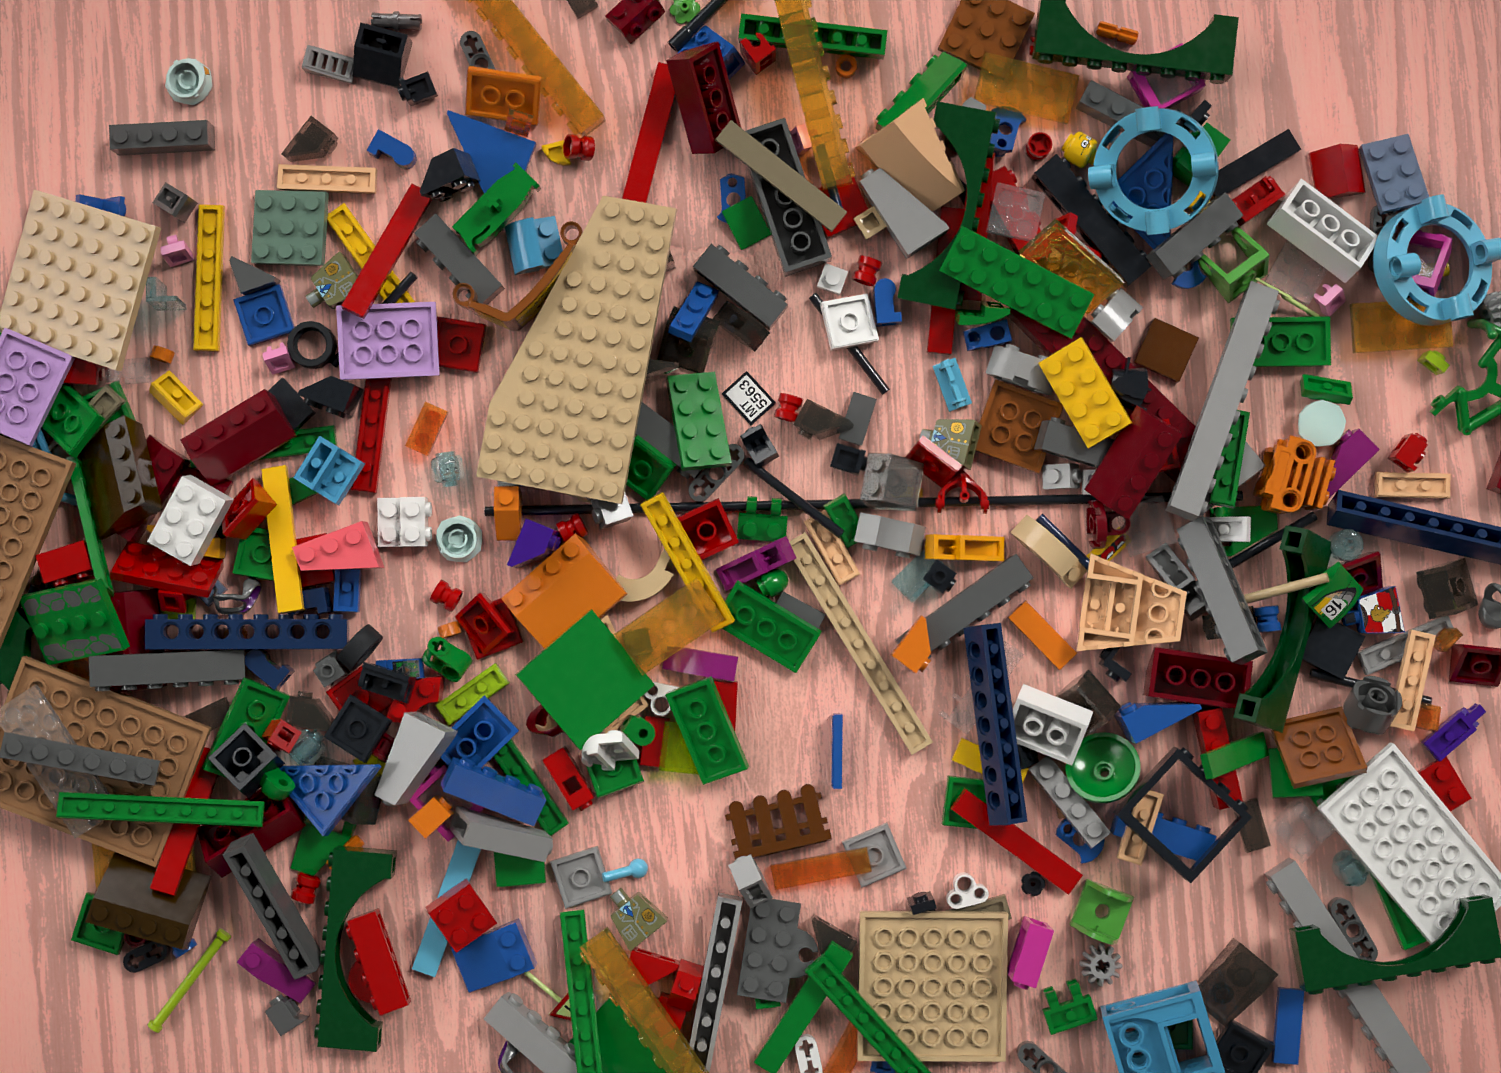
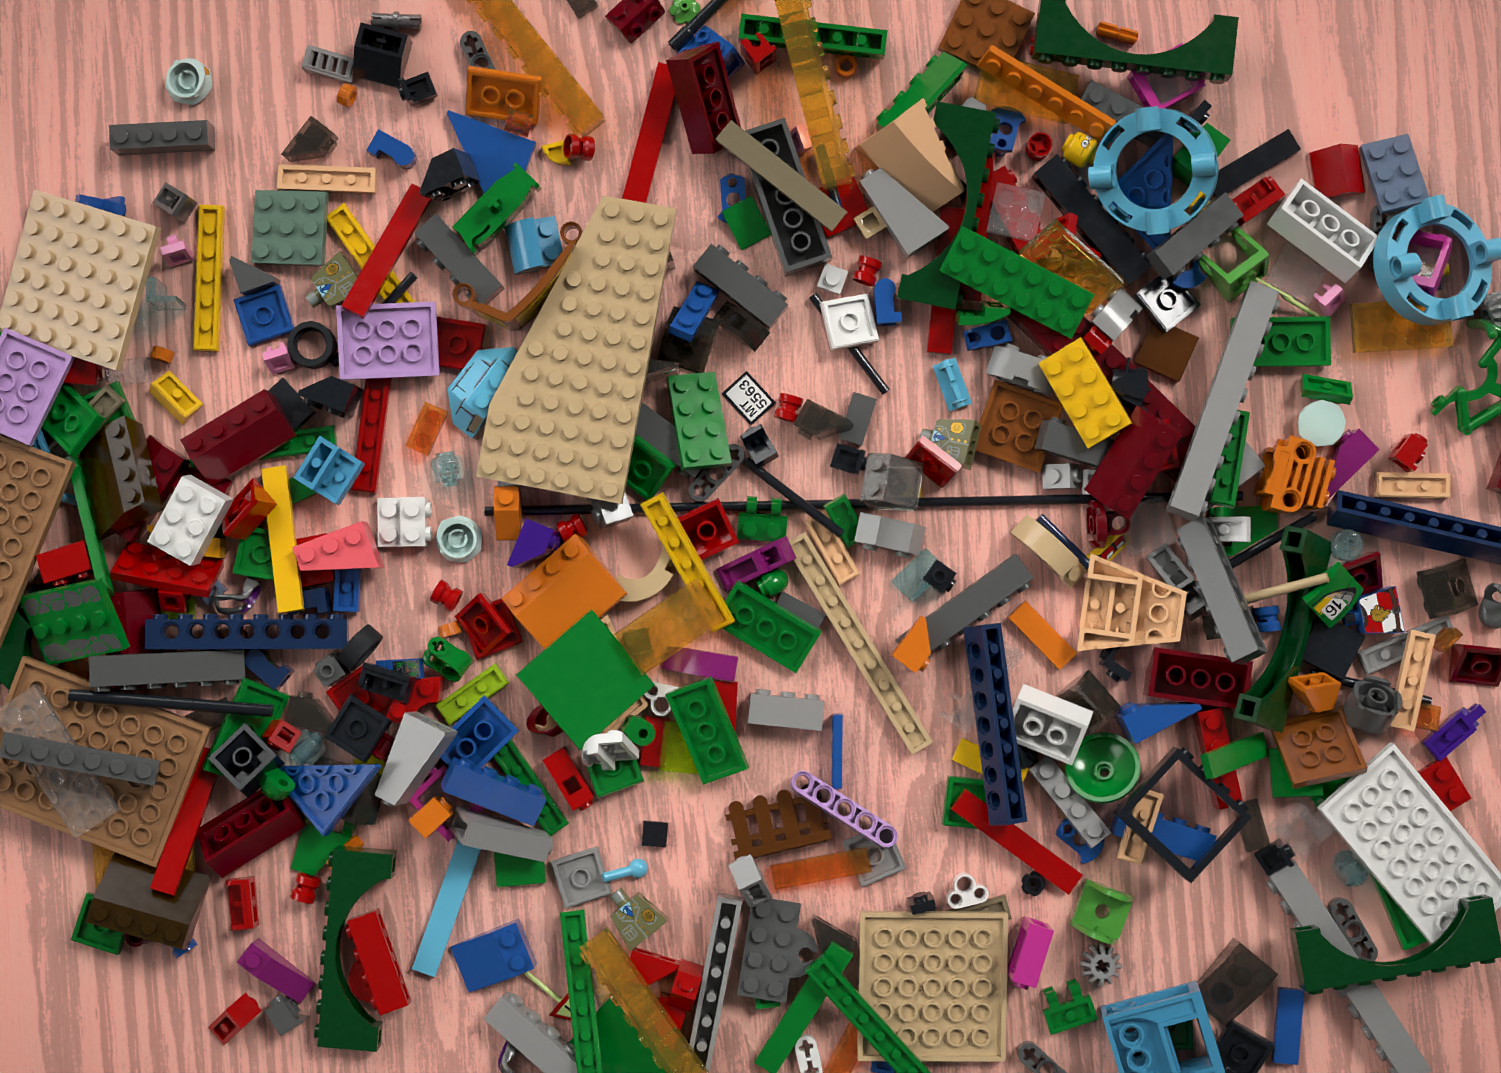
green tile [56,792,265,828] -> none
black beam [123,941,171,973] -> none
lime bar [147,928,231,1033] -> none
dark grey brick [223,833,321,979] -> none
red brick [425,878,497,953] -> none
light orange slope [925,534,1004,561] -> none
red helmet [935,468,989,514] -> none
lime plate [1417,350,1450,375] -> none
none -> black piece [68,689,274,717]
none -> red slope [208,992,262,1045]
none -> red hinge [226,876,259,930]
none -> orange axle [337,83,358,108]
none -> medium azure wedge [447,347,518,439]
none -> black tile [642,820,668,847]
none -> light grey brick [748,689,825,731]
none -> lavender beam [790,771,898,848]
none -> orange plate [978,45,1116,142]
none -> red plate [1083,324,1113,355]
none -> tile [1134,275,1201,334]
none -> black bracket [1254,838,1296,876]
none -> orange slope [1288,672,1341,713]

